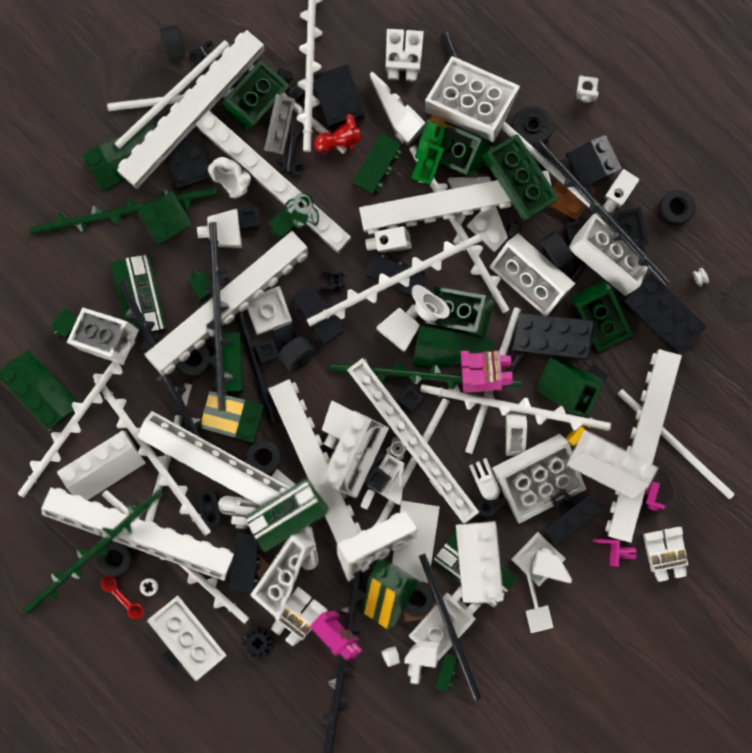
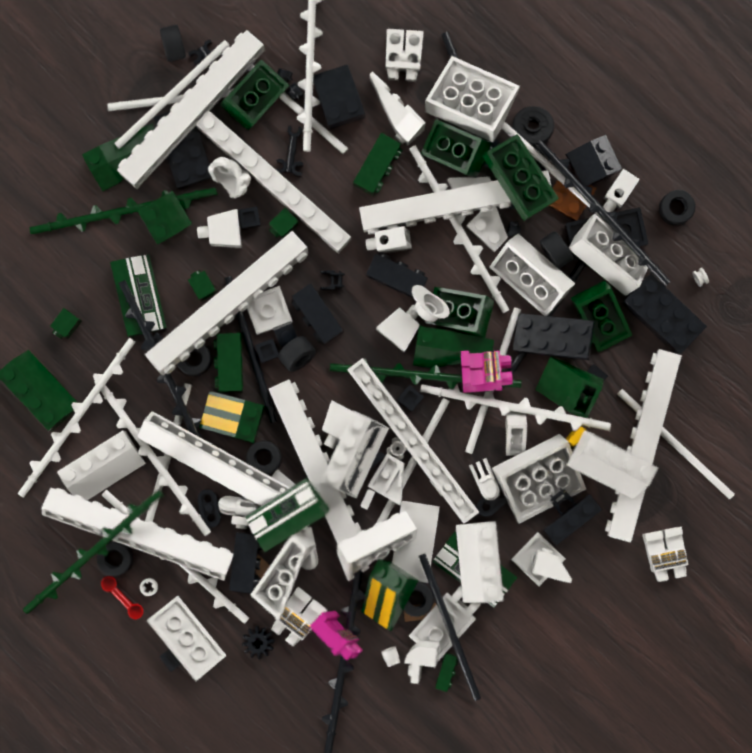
piece [67,307,139,365] -> none
black plant [203,222,233,412] -> none
light grey tile [264,94,295,155] -> none
plate [285,193,319,228] -> none
white plant [307,234,482,326] -> none
red animal [314,114,360,155] -> none
black plate [365,466,392,493] -> none
green plate [412,114,446,185] -> none
white piece [526,568,553,633] -> none
white bracket [576,76,598,102] -> none
dark pink bracket [593,539,637,567] -> none
dark pink bracket [643,481,666,511] -> none

